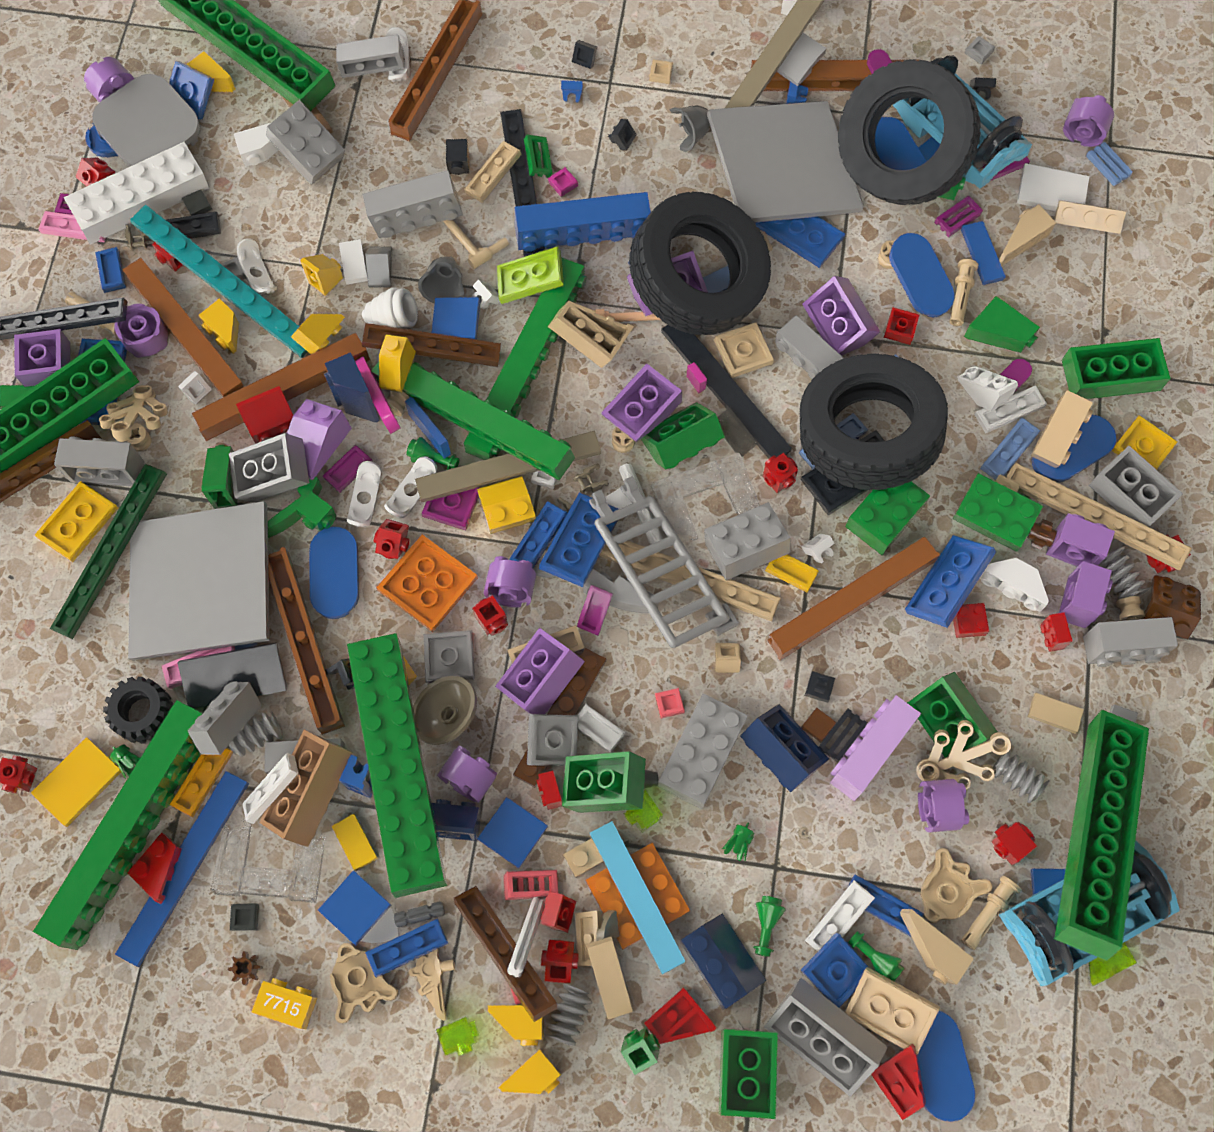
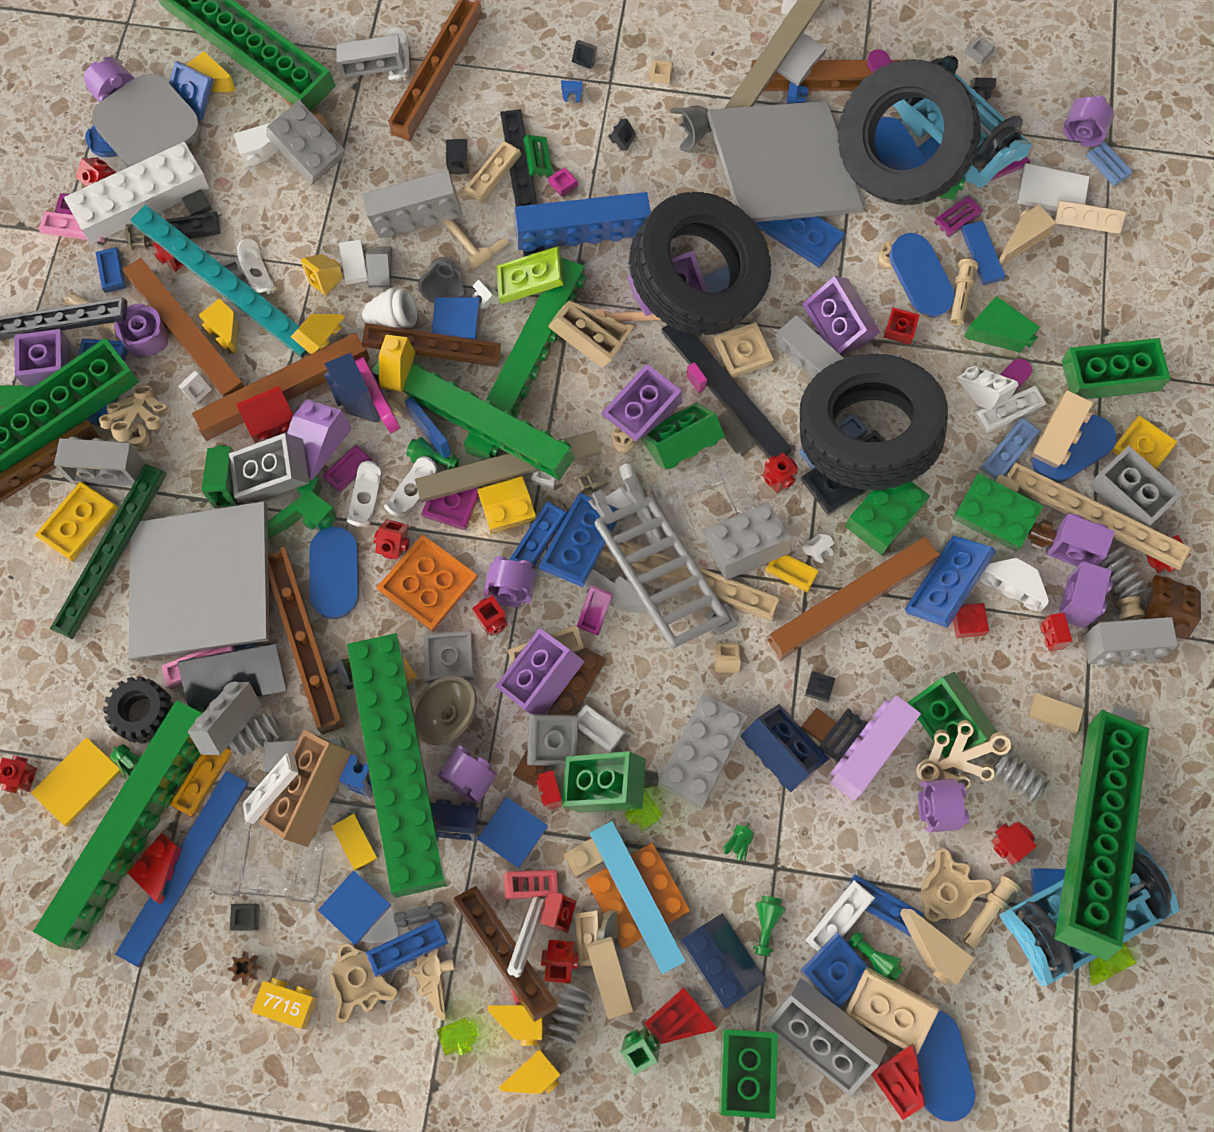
coral tile [655,688,685,719] -> none

